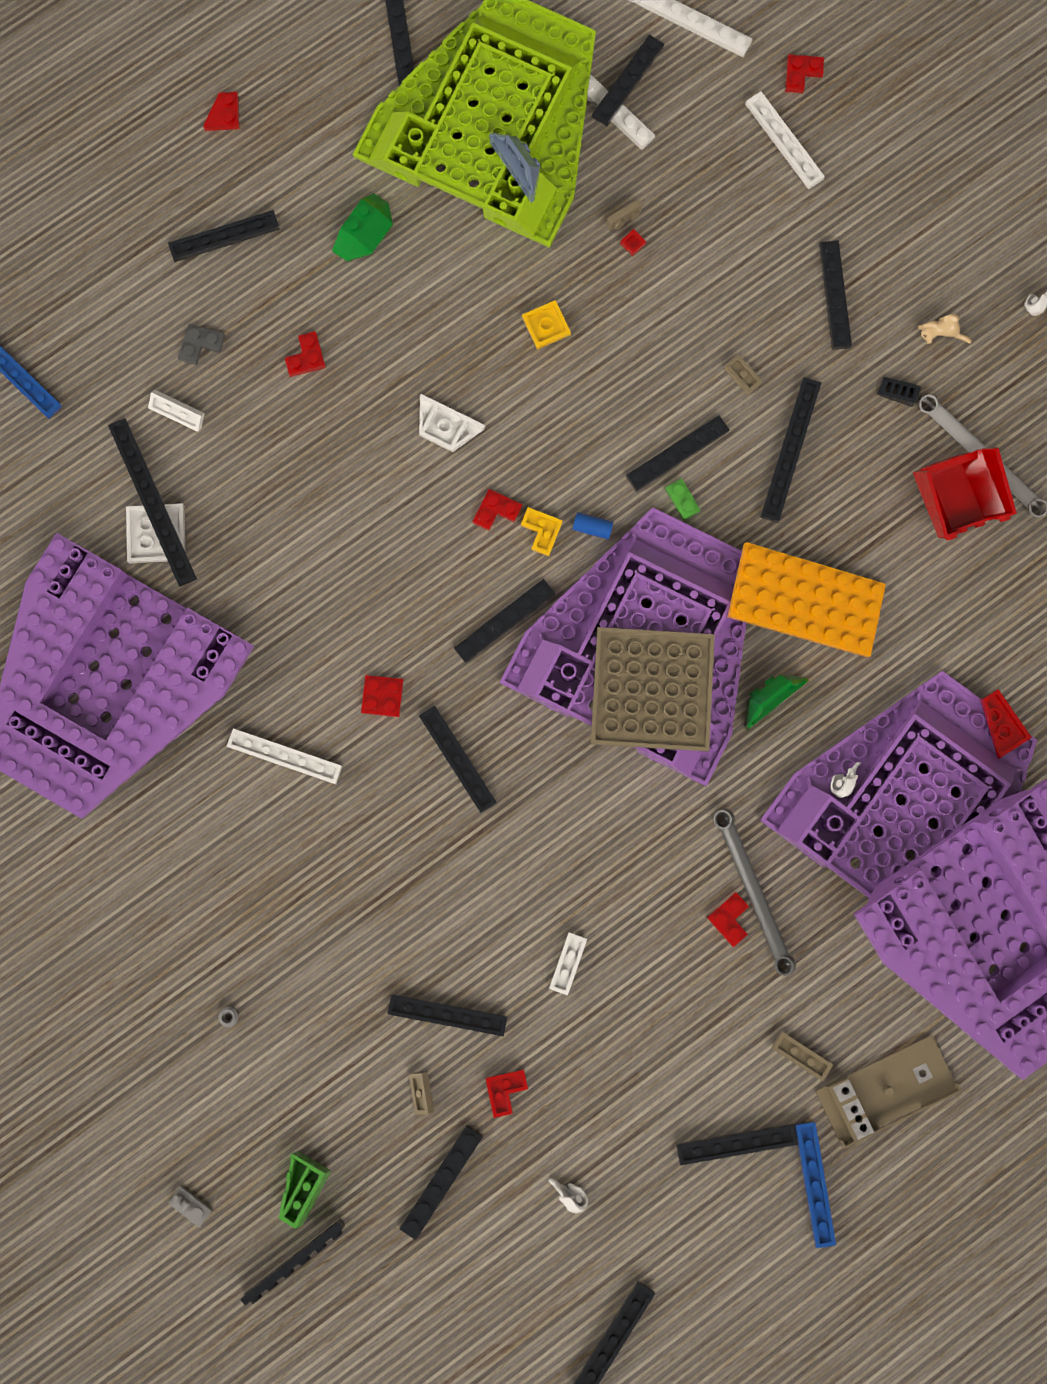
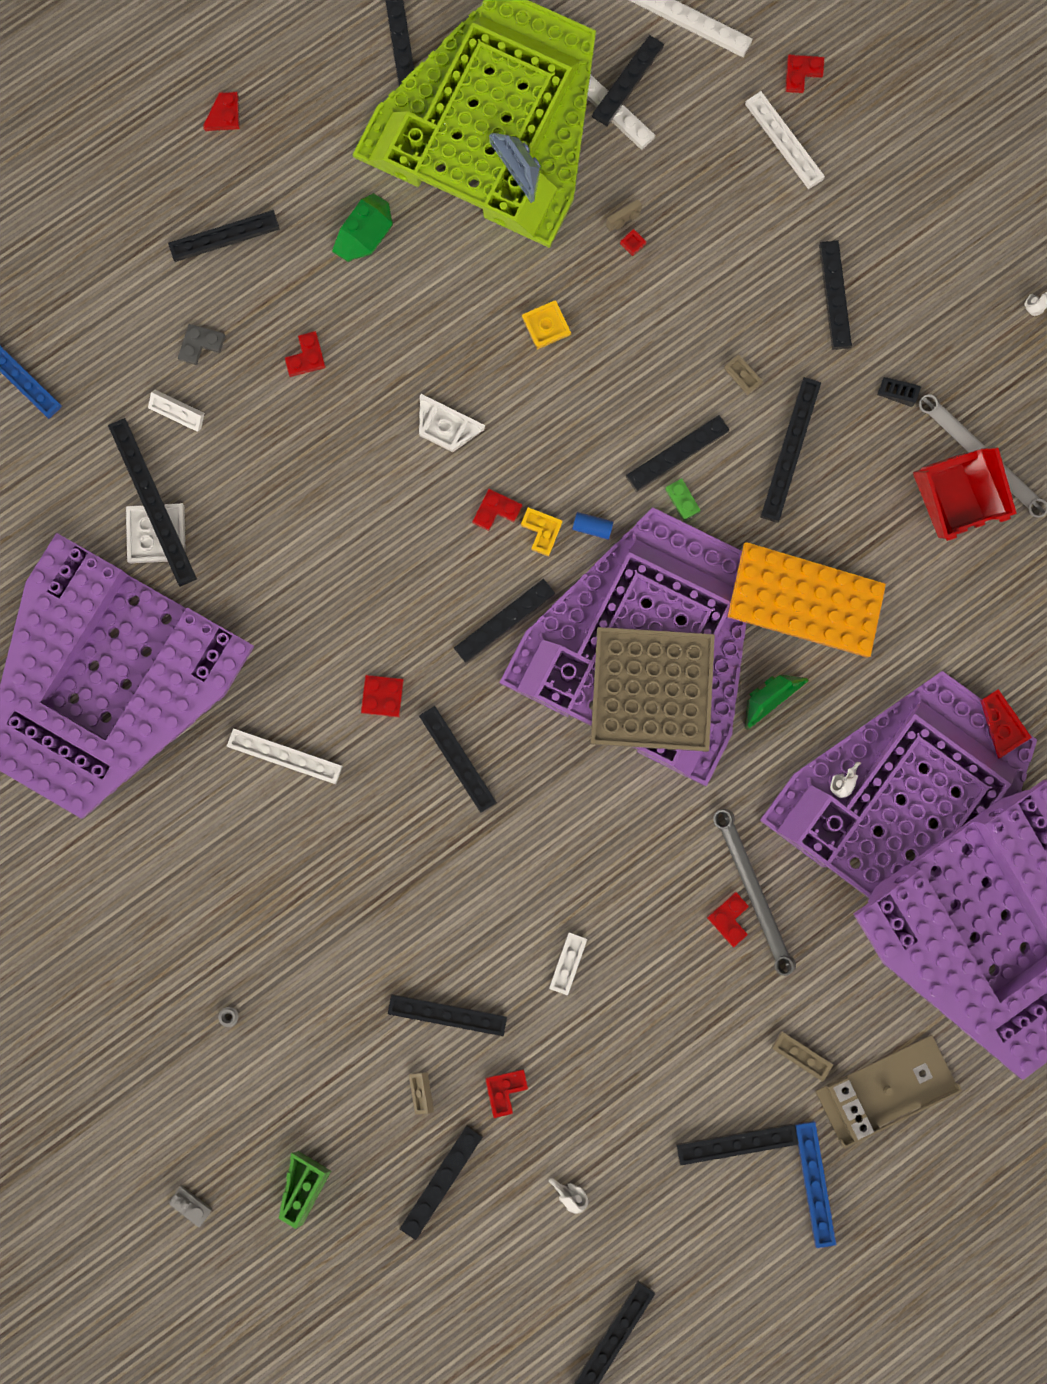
black plate [240,1218,345,1306] -> none
tan animal [918,314,972,344] -> none

